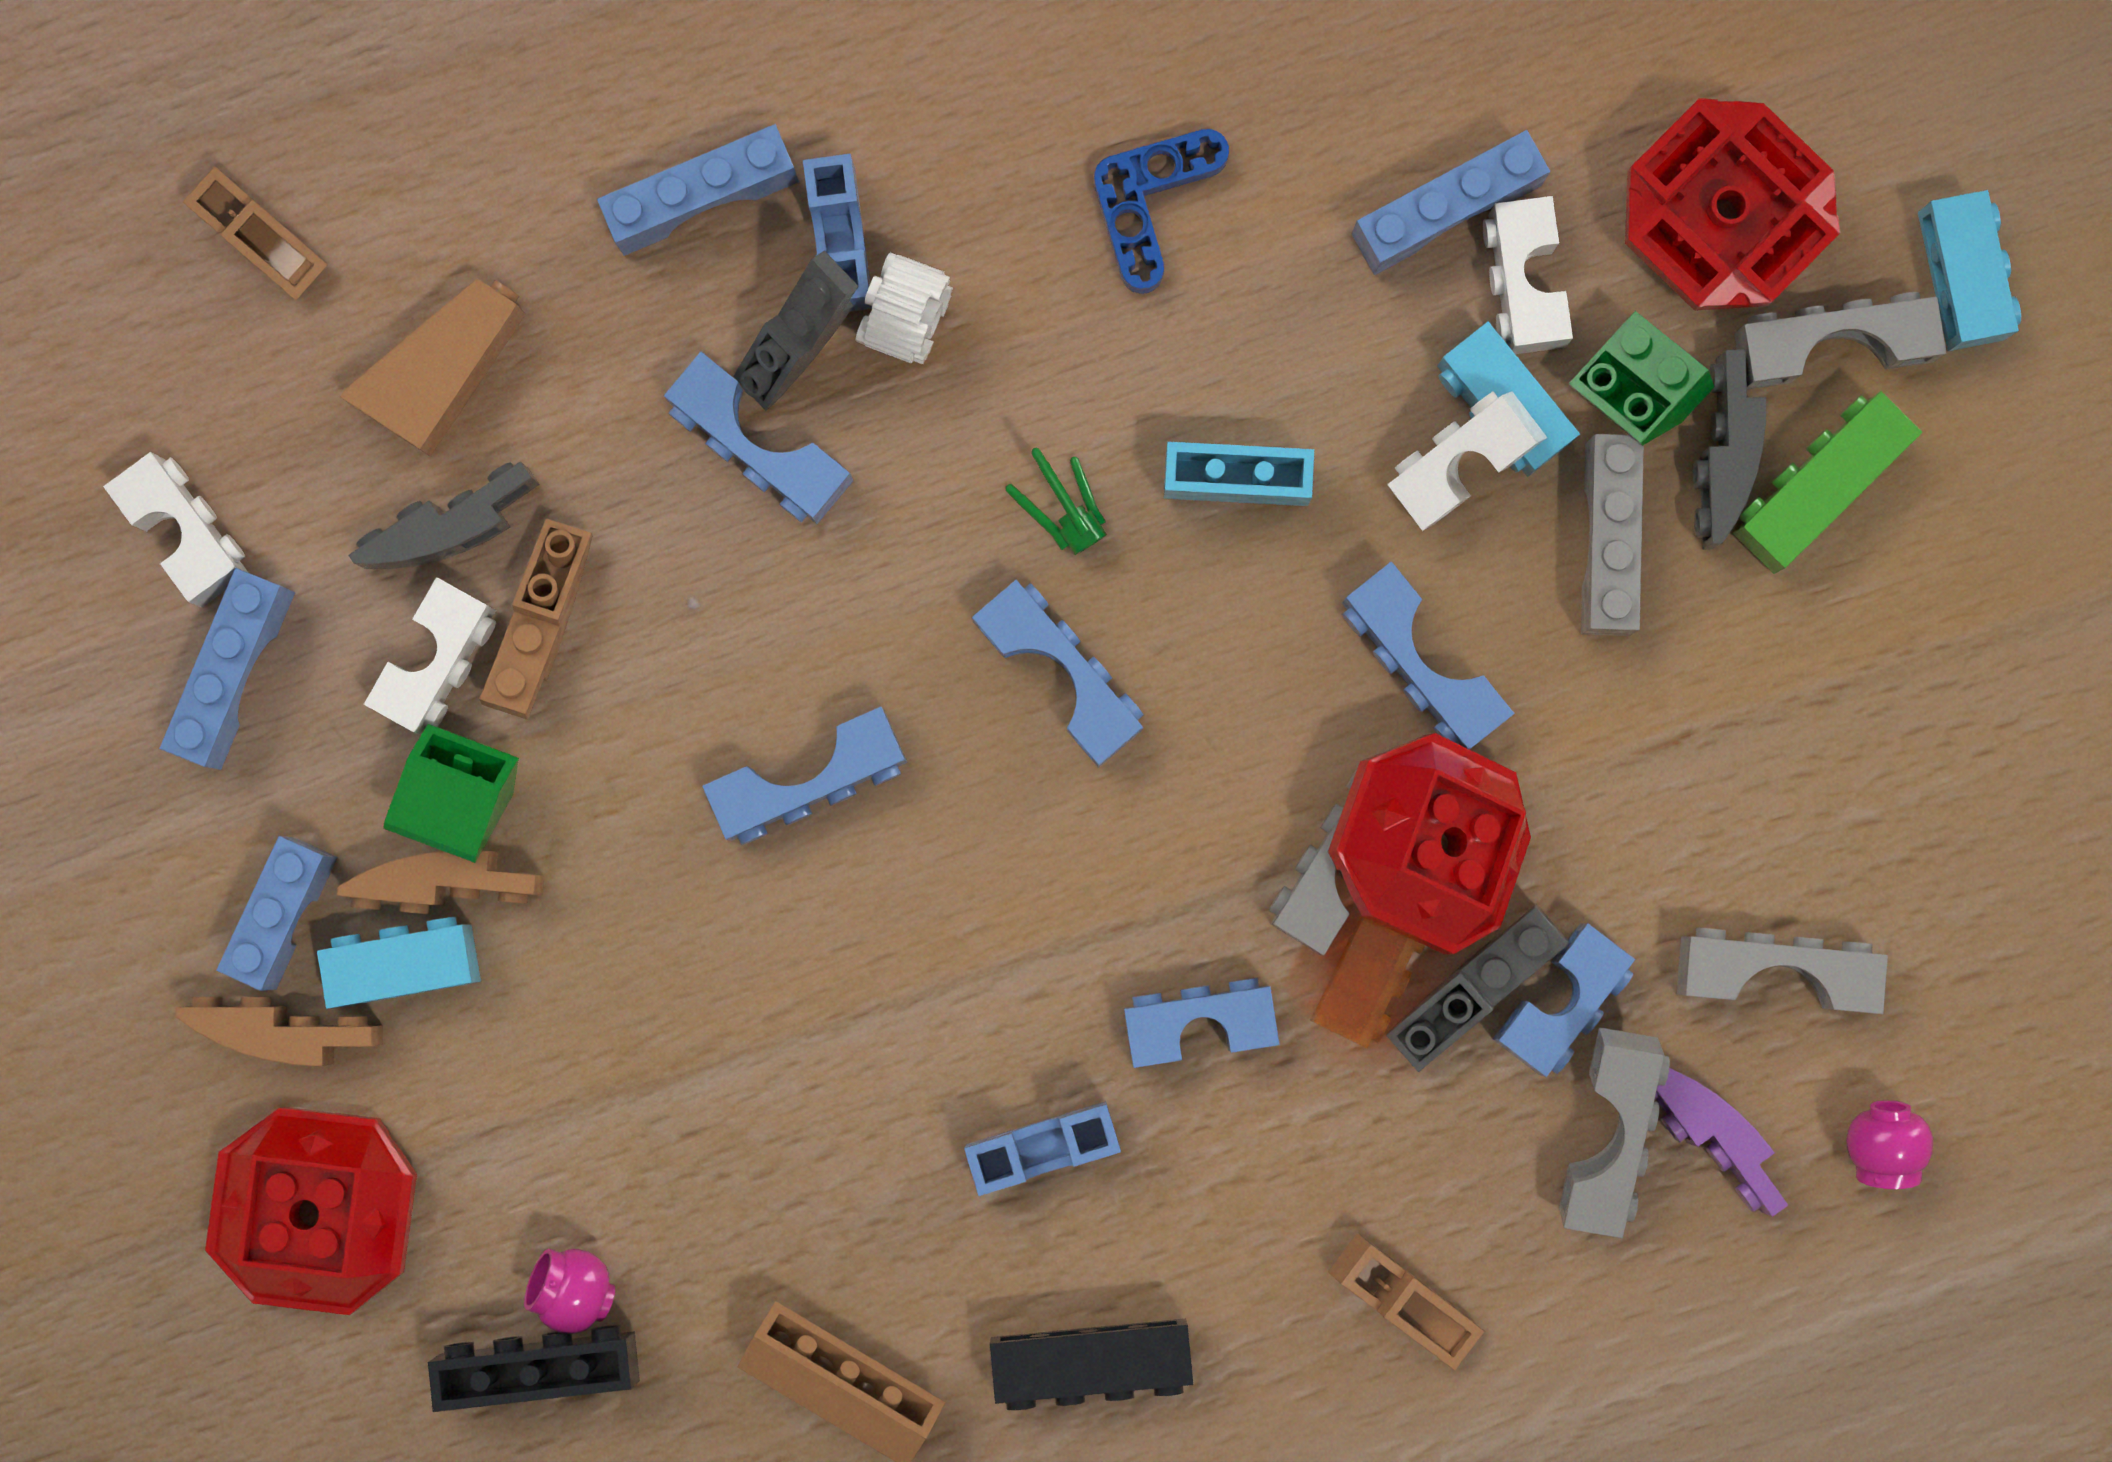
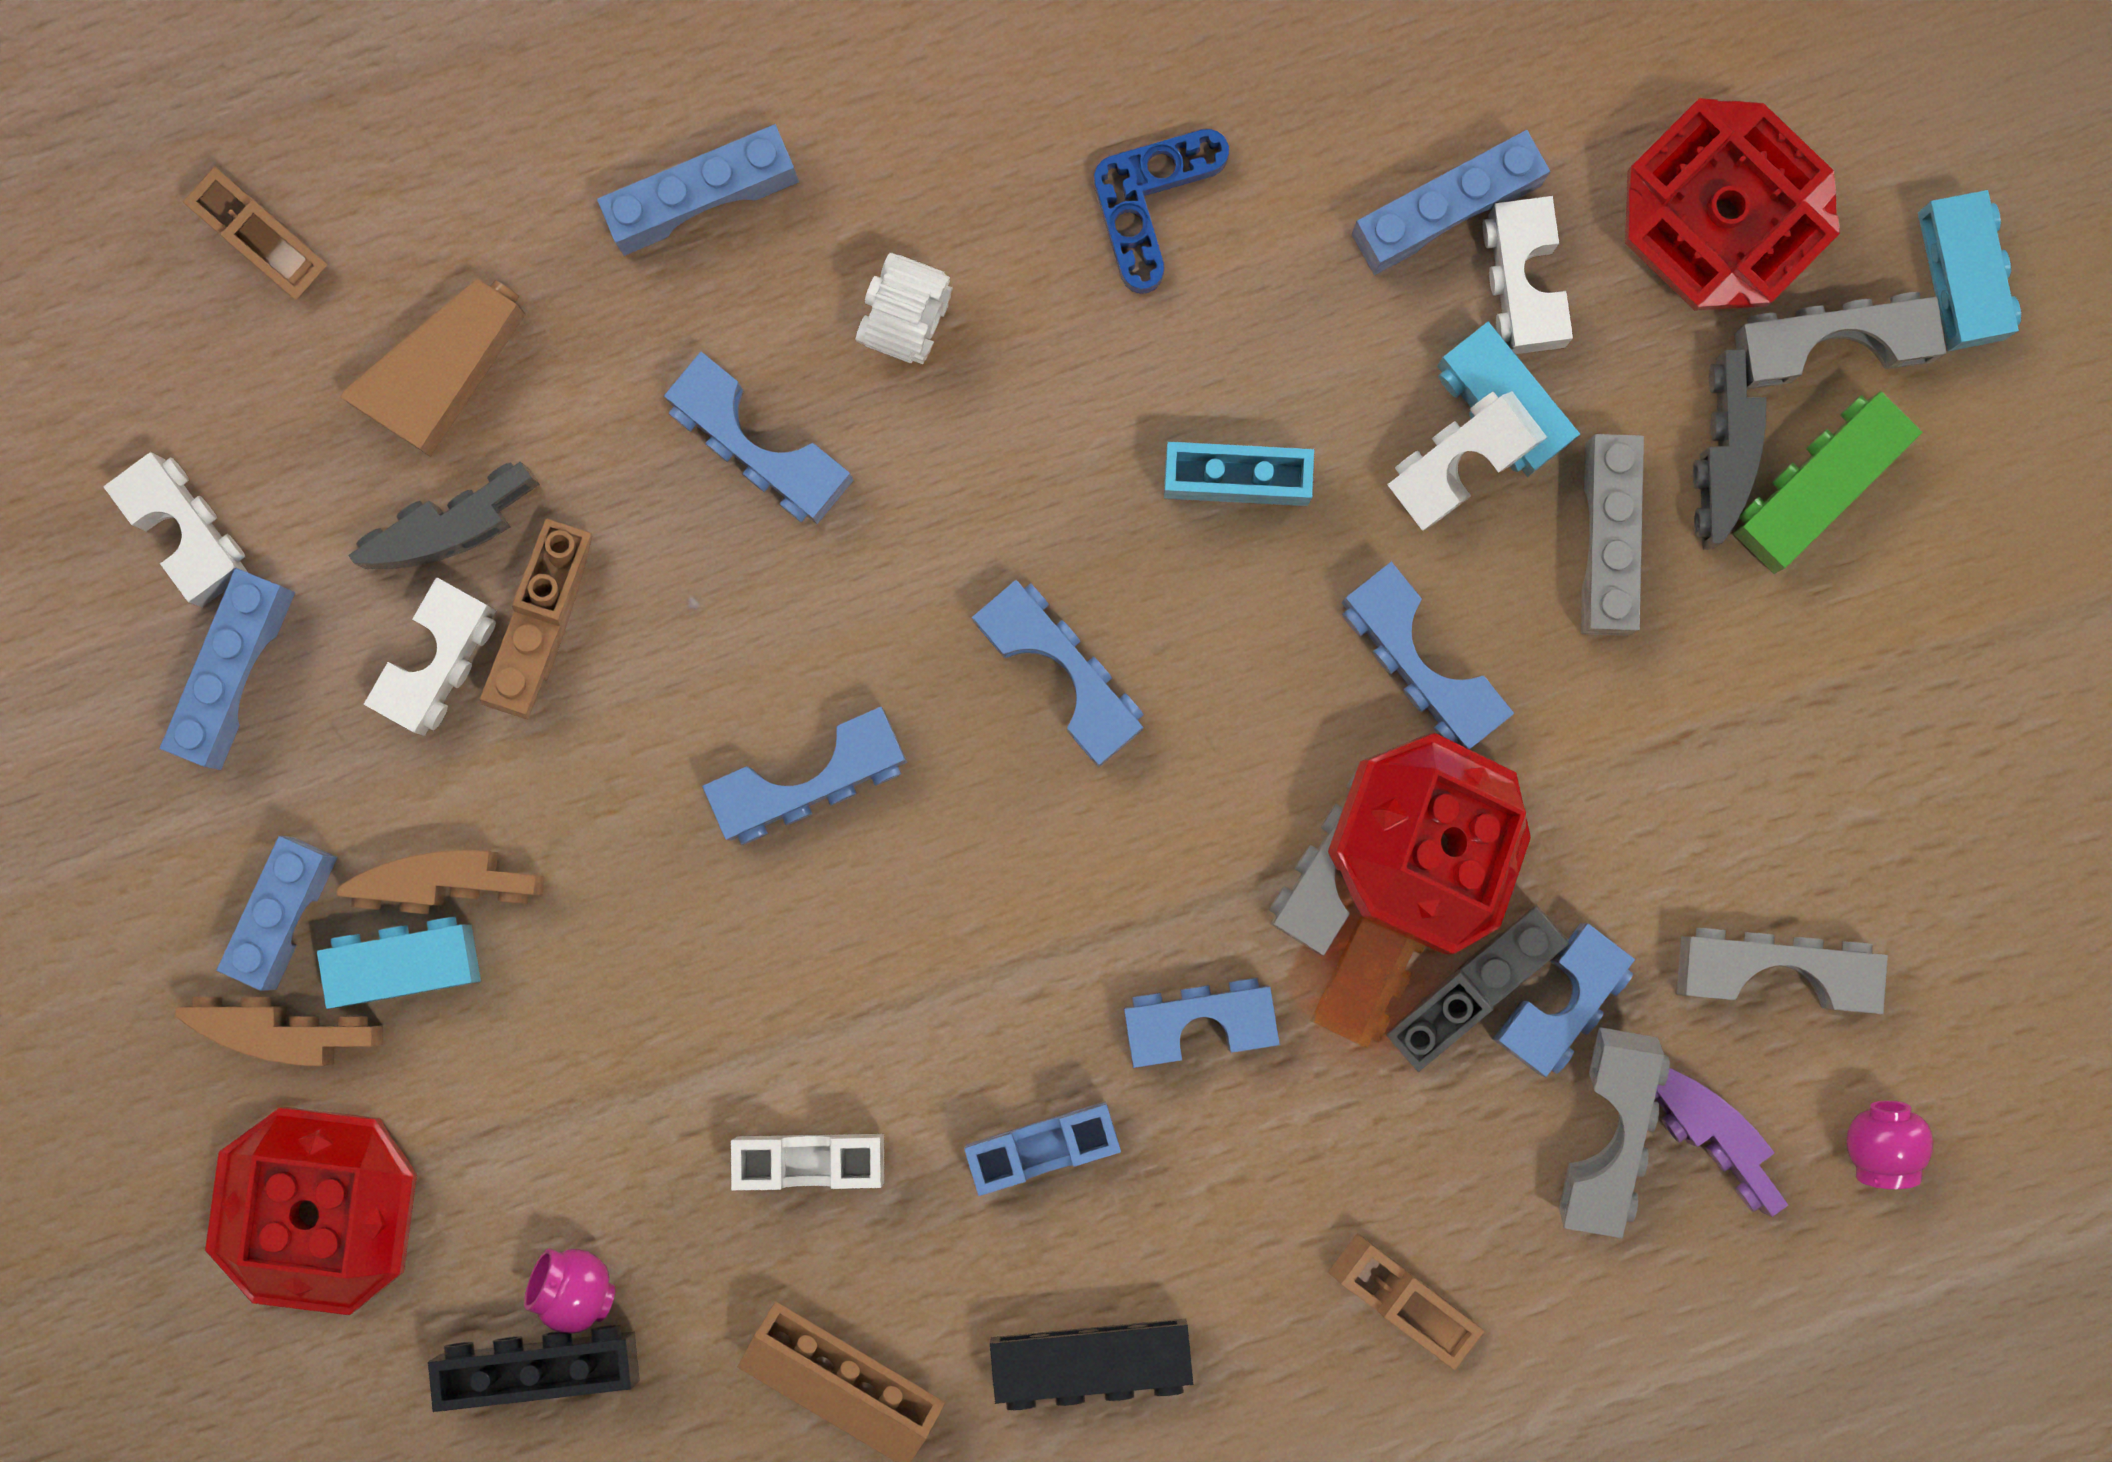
green slope [383,724,519,863] -> none
dark grey slope [733,250,858,411] -> none
medium blue arch [803,154,872,312] -> none
green plant [1006,448,1107,555] -> none
green slope [1569,311,1715,446] -> none
none -> white arch [731,1134,884,1190]

